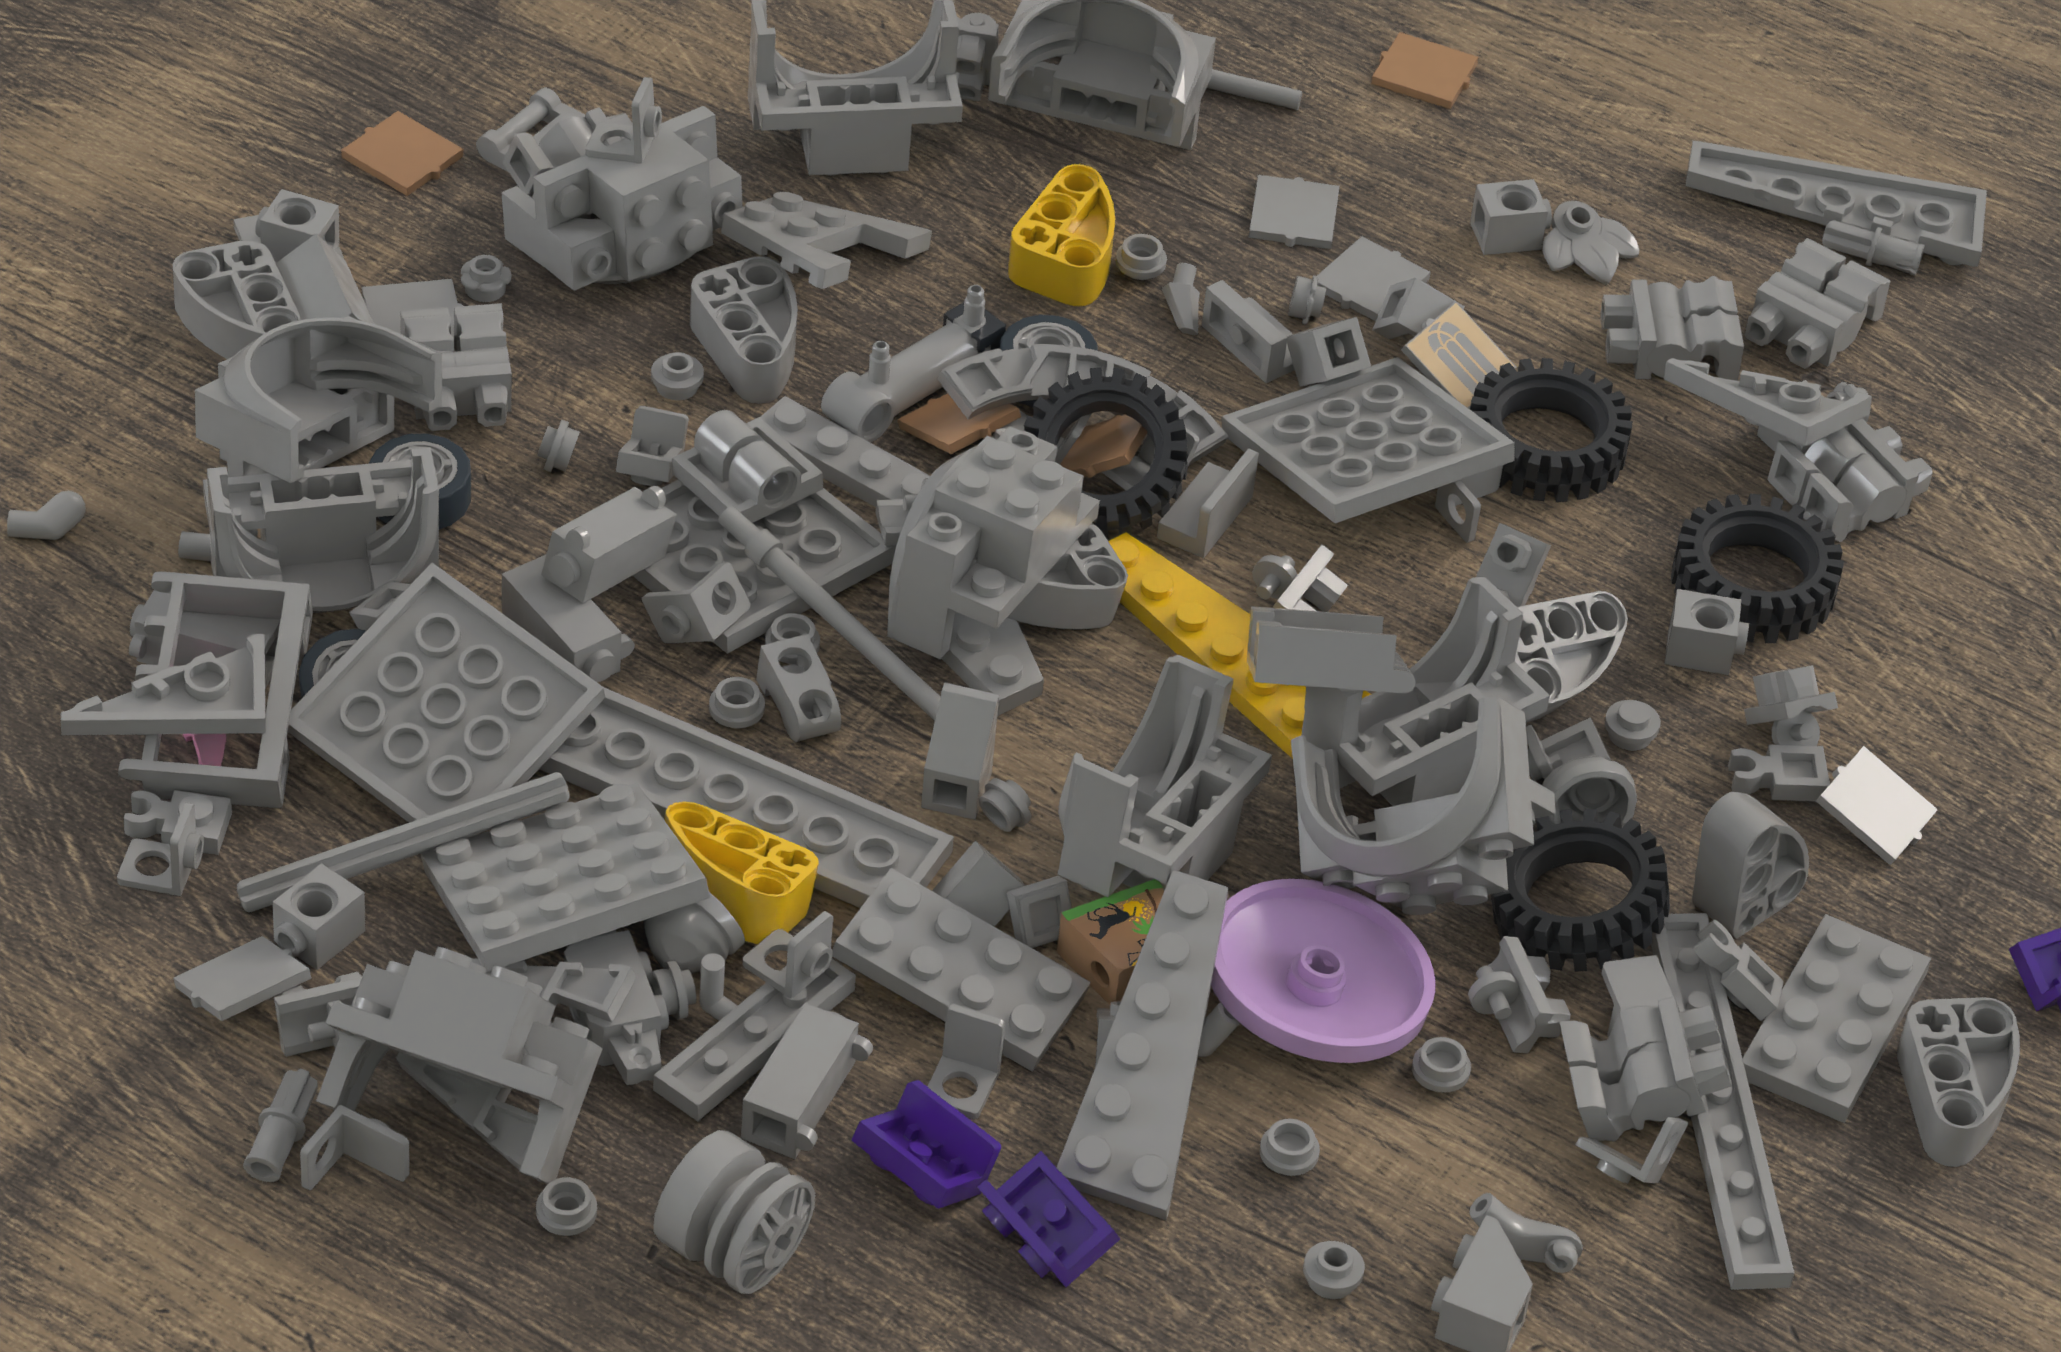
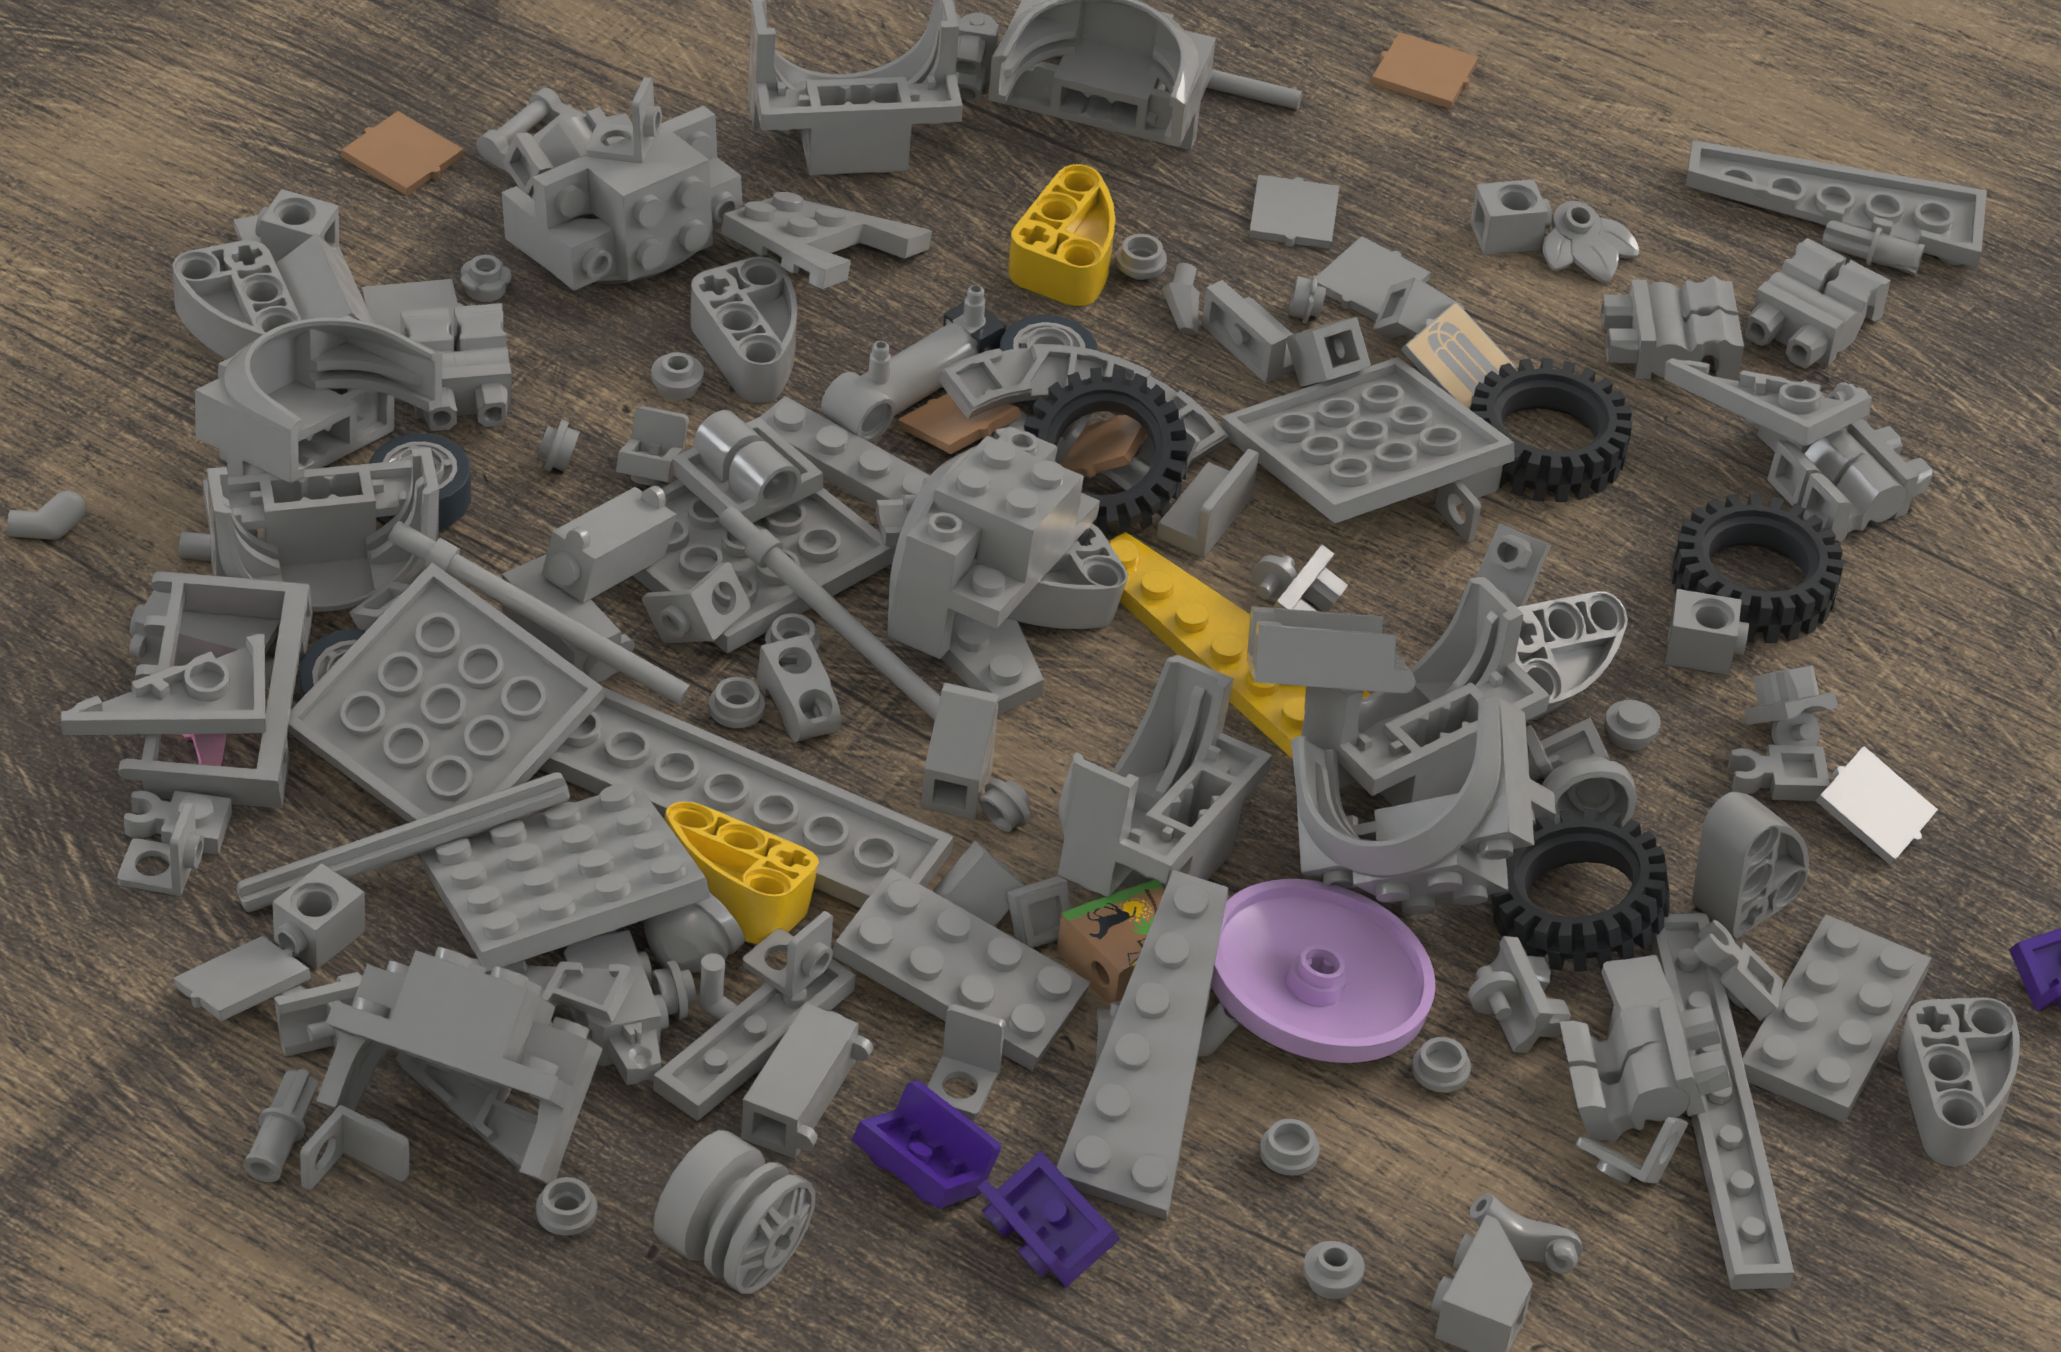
none -> light grey bar [388,521,690,705]

